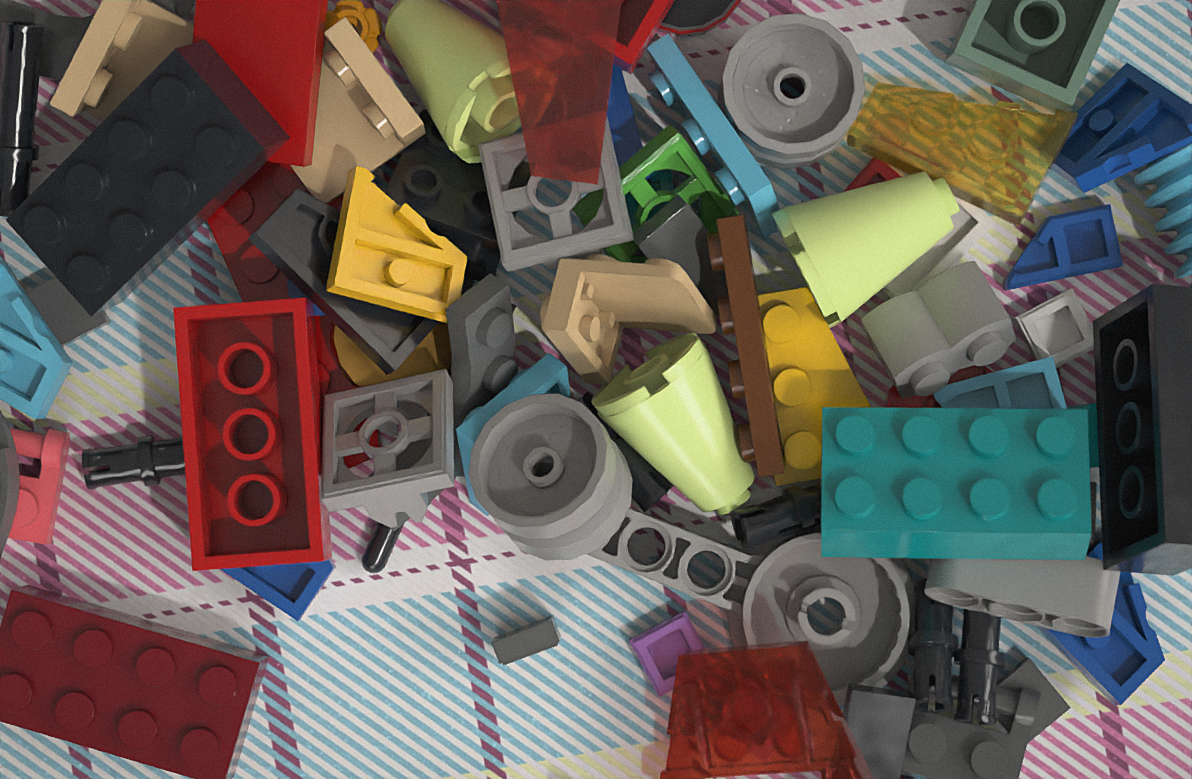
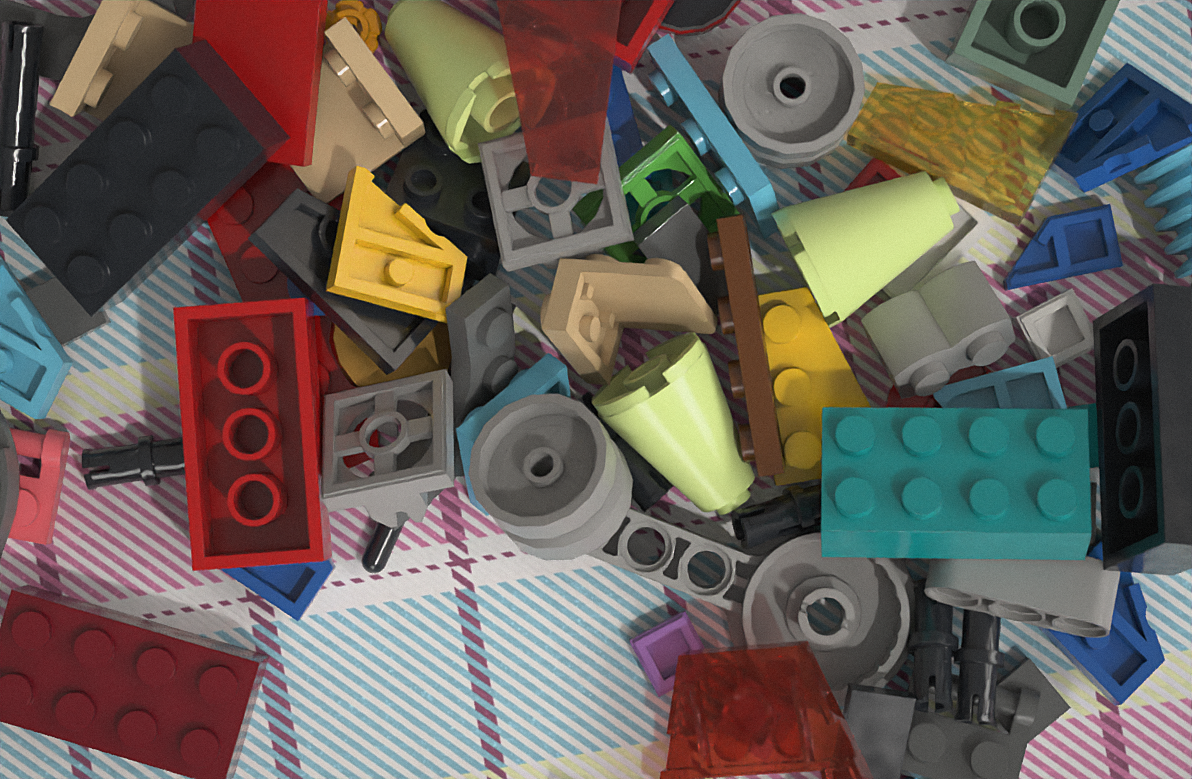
dark grey tile [491,616,561,666] -> none

